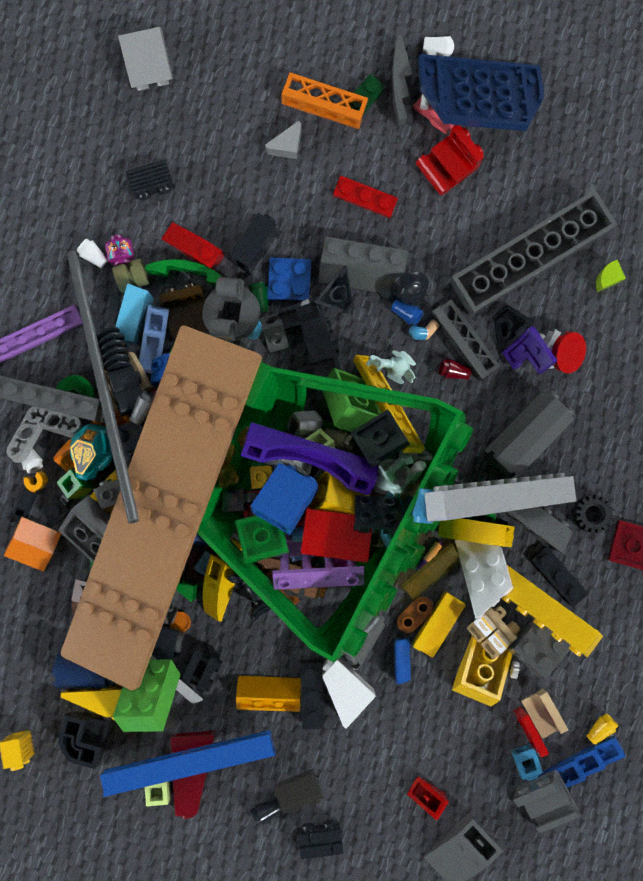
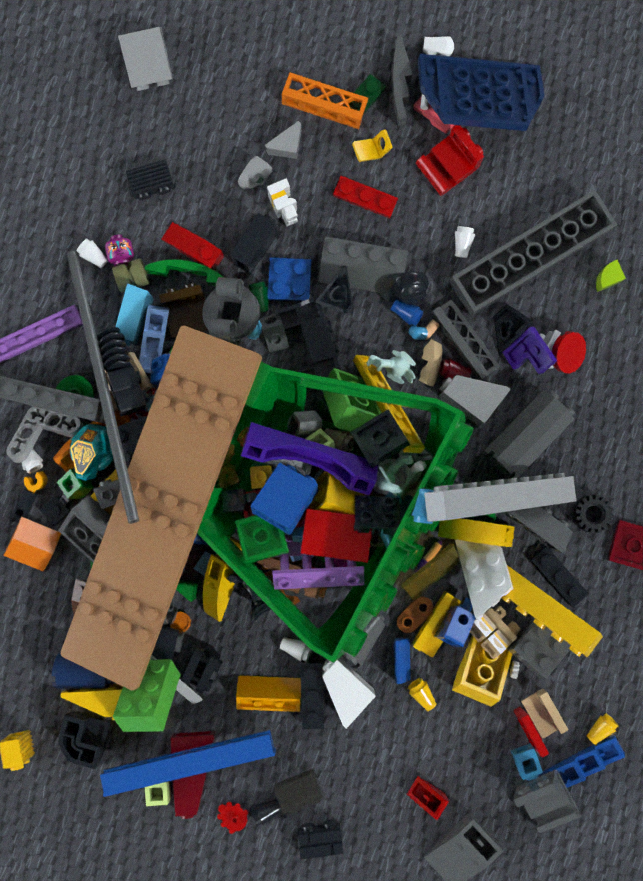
dark grey cone [129,391,154,426] -> none
none -> red piece [217,801,249,834]
none -> light grey rock [238,156,272,190]
none -> white hips [267,178,298,226]
none -> white cone [280,637,312,662]
none -> yellow bracket [352,129,392,162]
none -> yellow cone [408,678,437,711]
none -> tan slope [419,339,442,387]
none -> blue torso [434,597,476,647]
none -> light grey slope [439,375,510,426]
none -> white cone [455,226,475,258]

